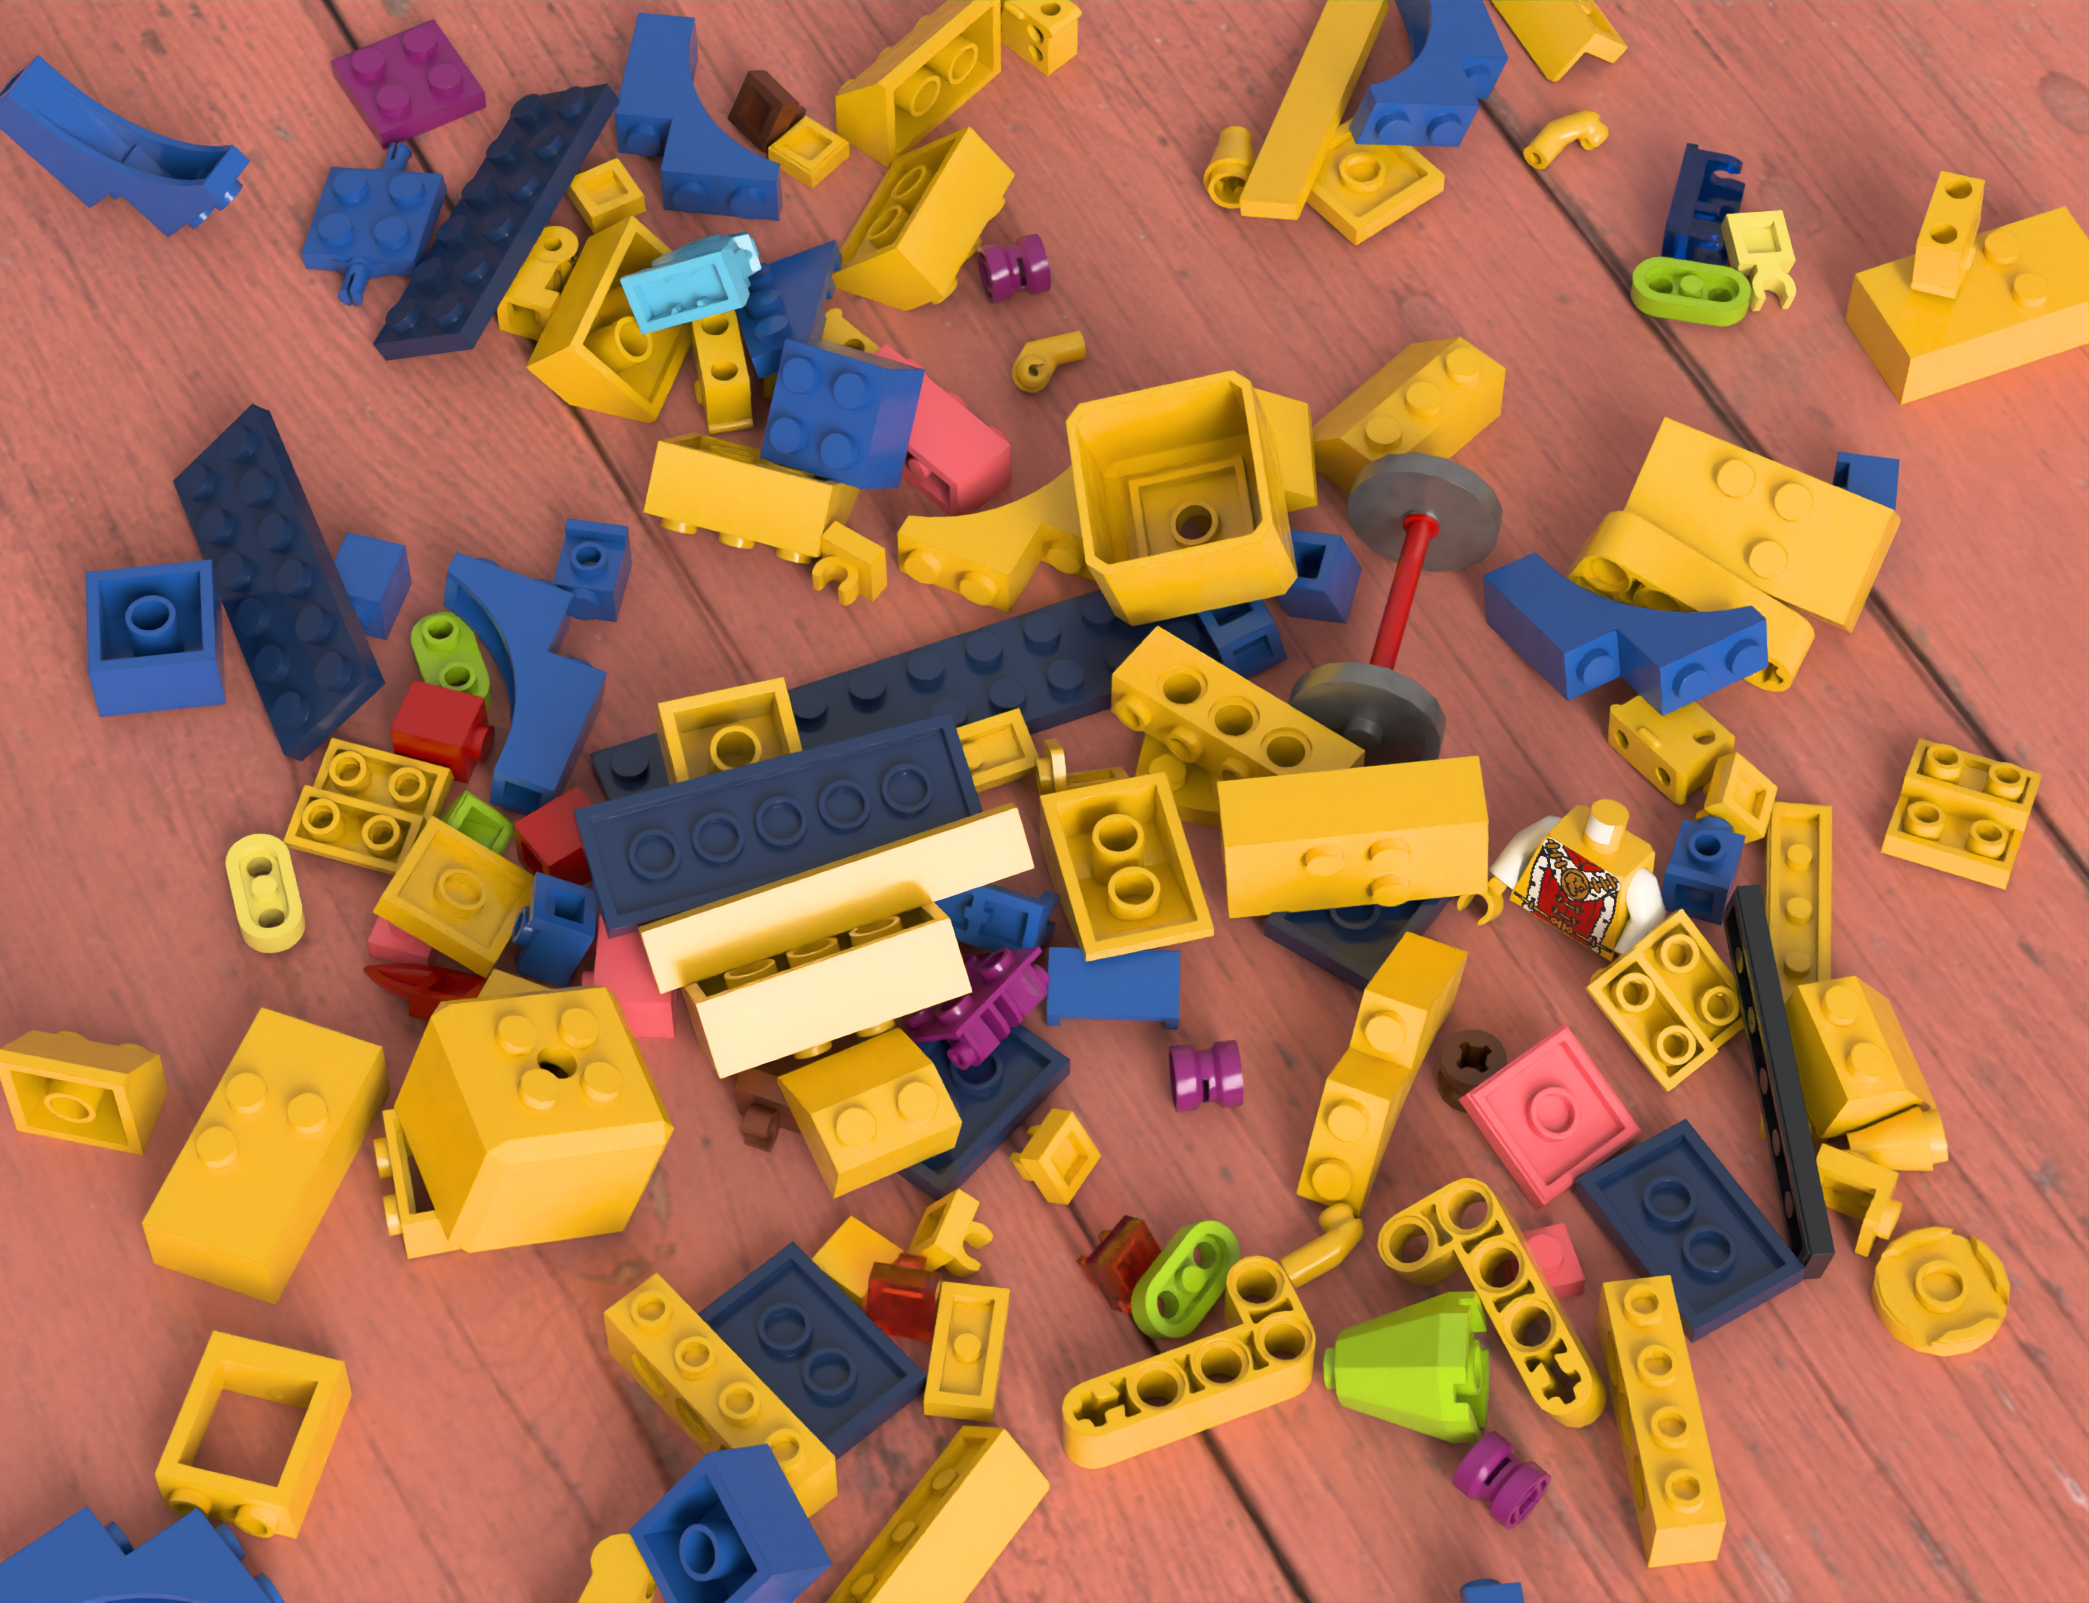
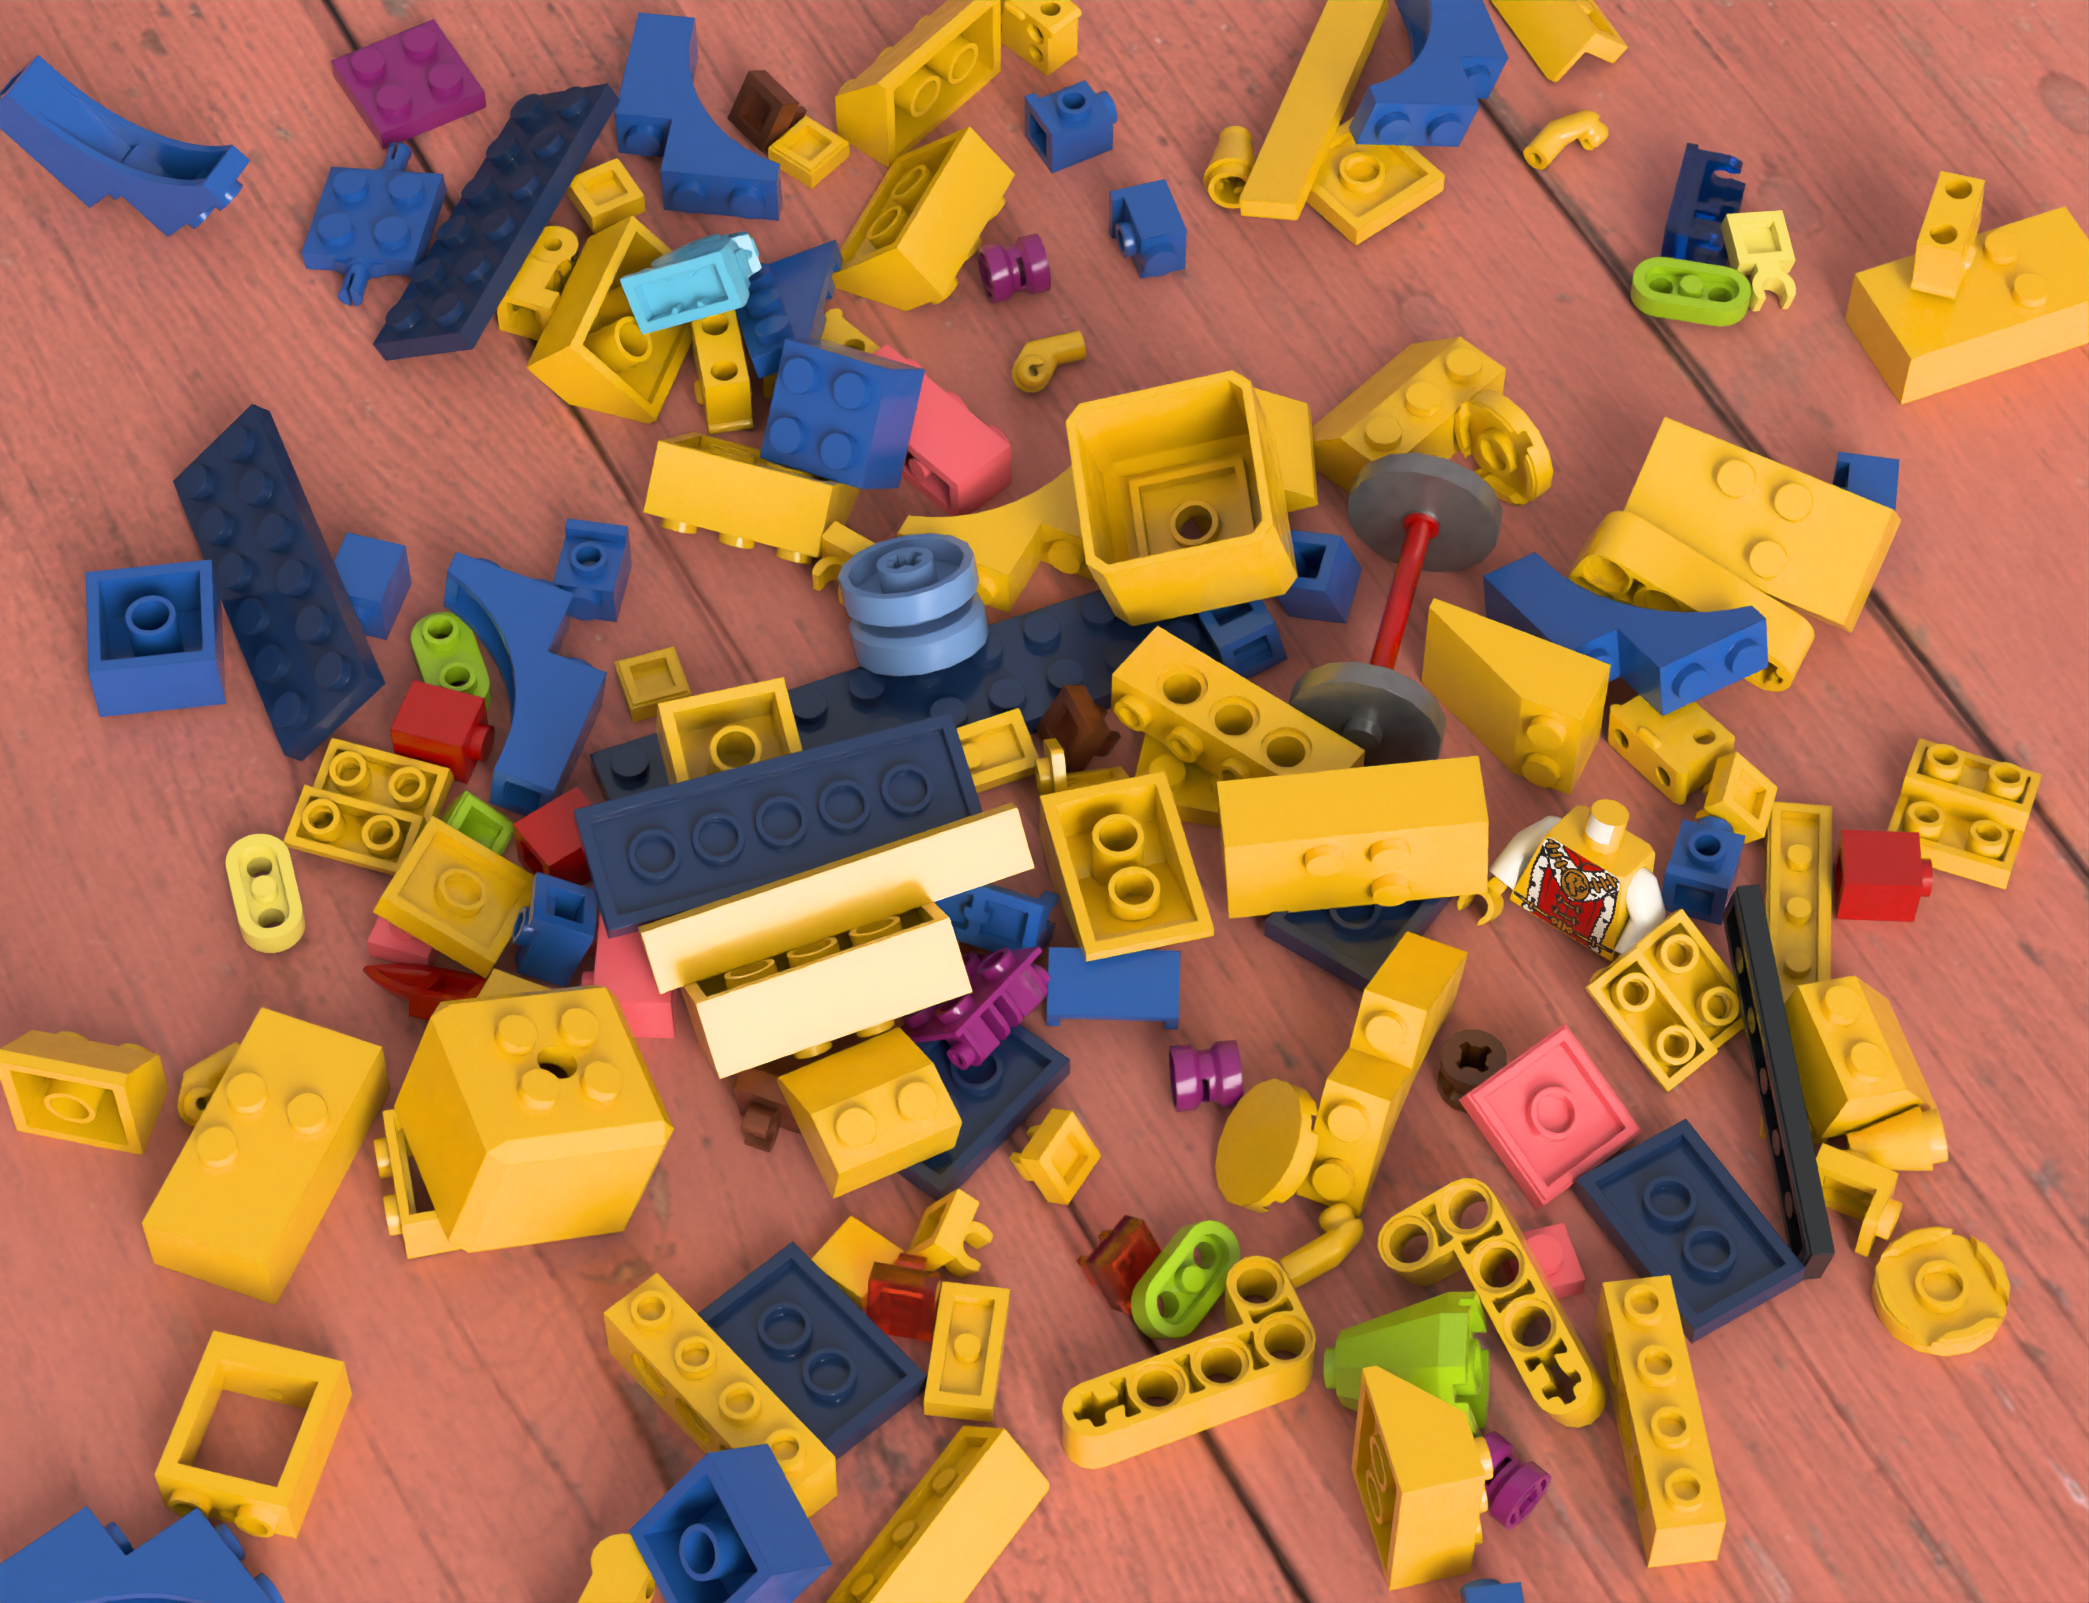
none -> yellow arm [177,1041,240,1127]
none -> yellow tile [614,646,691,723]
none -> medium blue wheel [838,533,990,677]
none -> blue brick [1024,80,1118,173]
none -> copper tile [1035,685,1121,773]
none -> blue brick [1108,179,1187,279]
none -> yellow tile [1215,1078,1319,1214]
none -> yellow slope [1351,1365,1493,1591]
none -> yellow slope [1421,598,1611,795]
none -> yellow tile [1454,390,1553,506]
none -> red brick [1833,830,1933,922]

